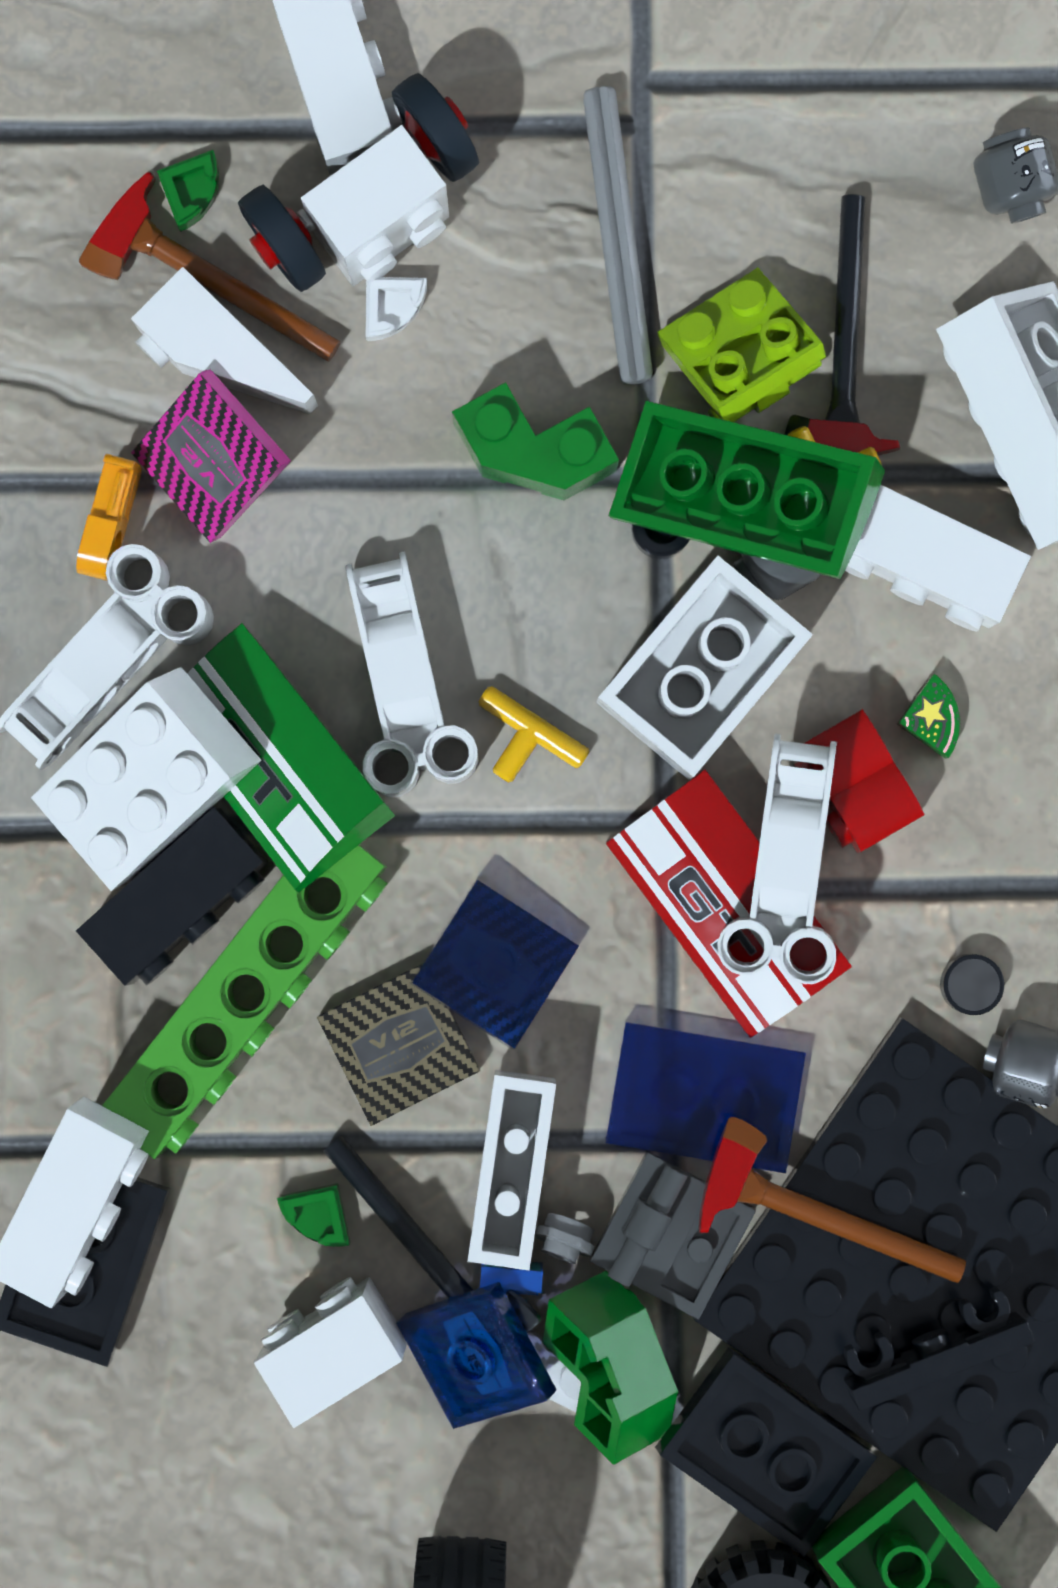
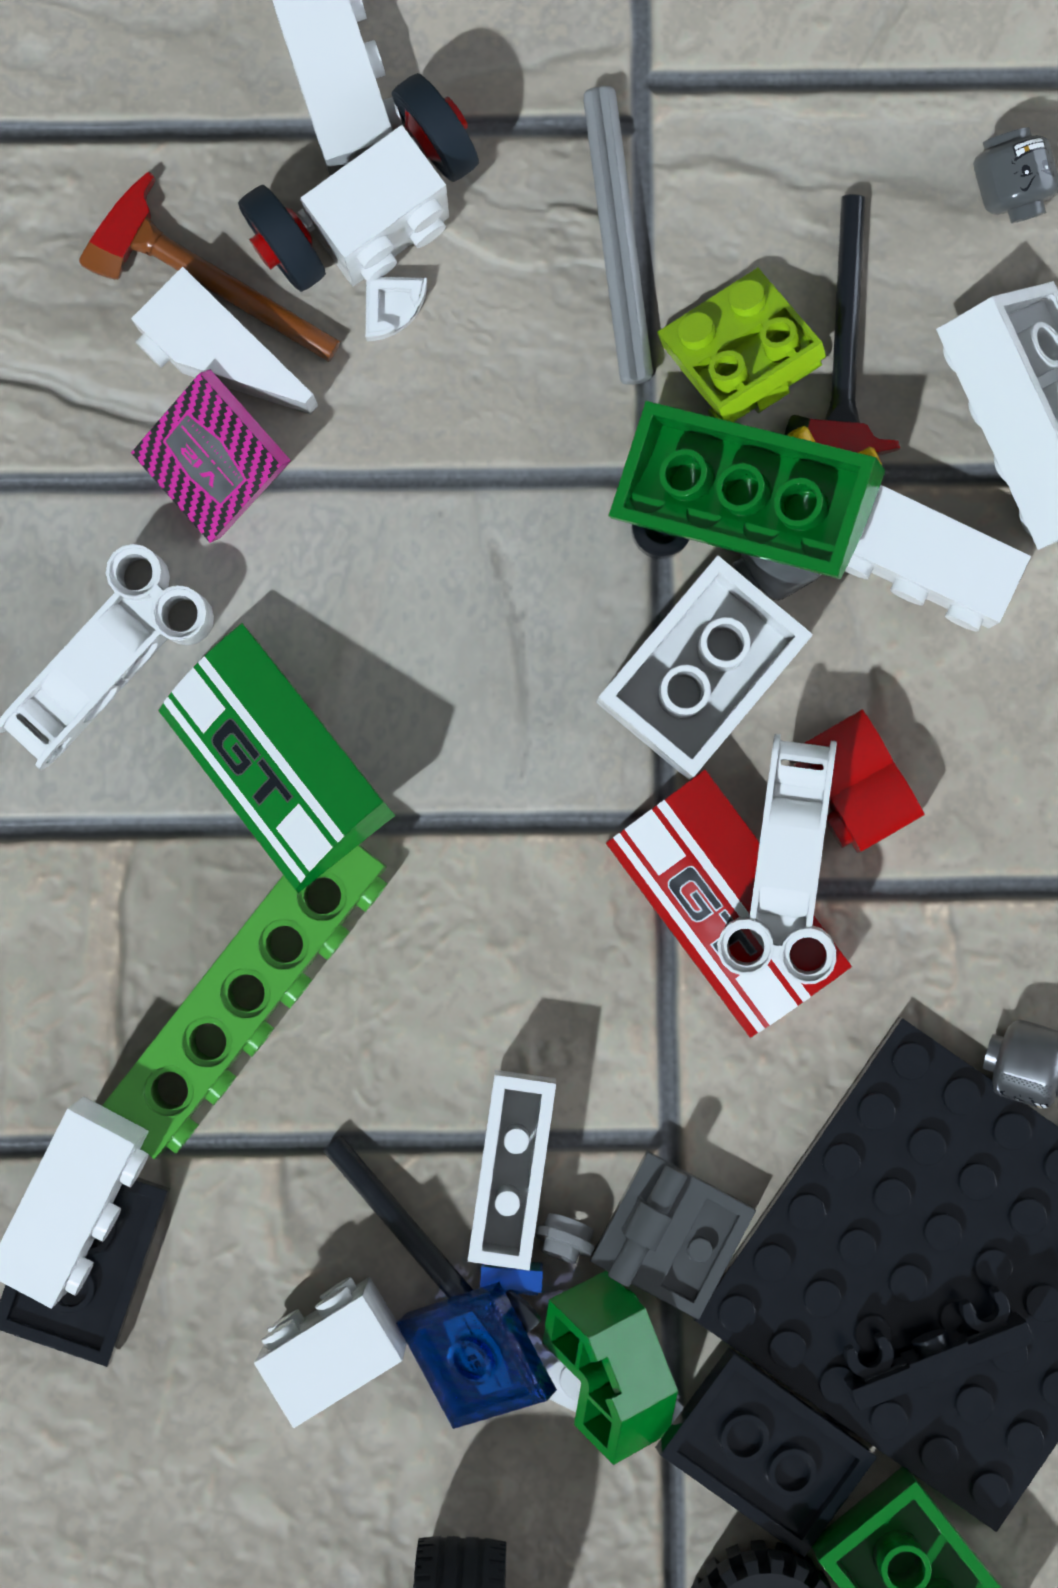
white brick [31,667,261,891] -> none
light orange piece [76,453,142,581] -> none
black brick [76,807,269,986] -> none
green tile [157,150,219,232] -> none
green tile [277,1183,351,1247] -> none
tile [317,962,480,1126] -> none
white piece [345,551,479,797] -> none
clear blue tile [410,880,579,1049] -> none
green brick [452,382,619,501] -> none
yellow piece [478,686,589,783] -> none
clear blue tile [605,1021,806,1173] -> none
dark orange piece [699,1117,966,1283] -> none
green tile [897,674,960,759] -> none
flat silver tile [940,954,1004,1015] -> none

